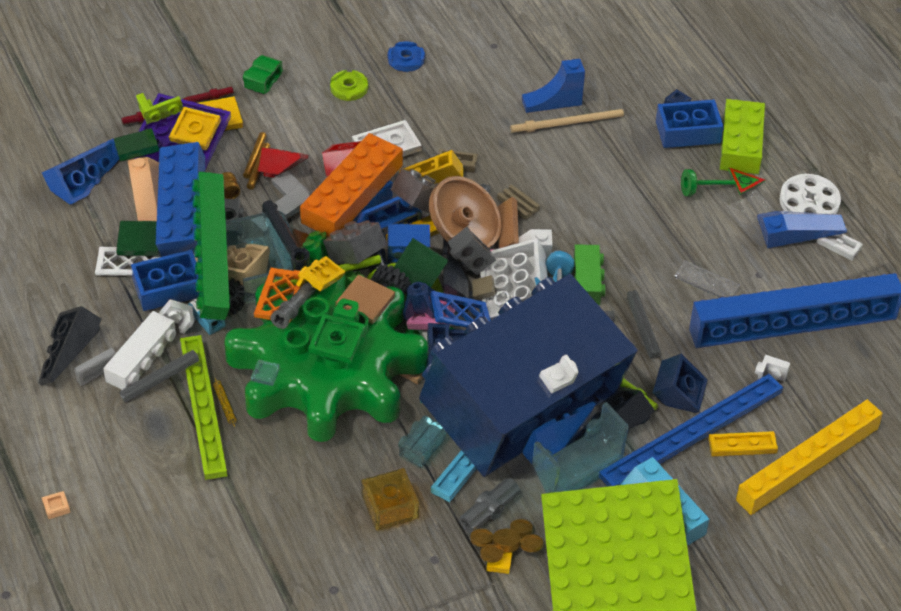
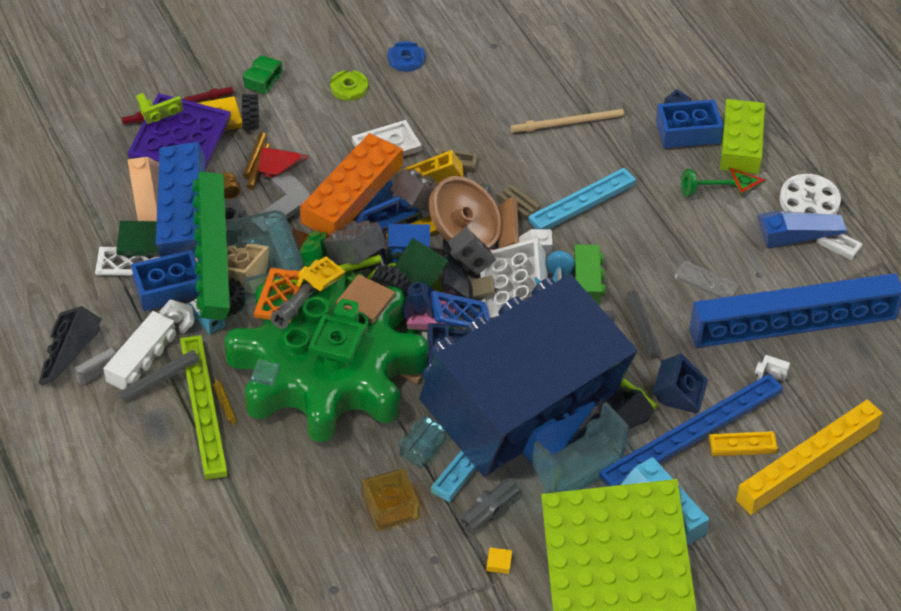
blue wedge [42,139,119,204] -> none
light nougat tile [42,491,71,520] -> none
dark green tile [113,128,159,162] -> none
yellow plate [169,107,221,150] -> none
black piece [262,200,311,271] -> none
slope [322,141,361,176] -> none
pearl gold piece [470,519,543,562] -> none
blue arch [522,59,585,113] -> none
white bracket [539,355,578,394] -> none
none -> black tyre [242,94,259,130]
none -> medium azure plate [528,168,636,230]

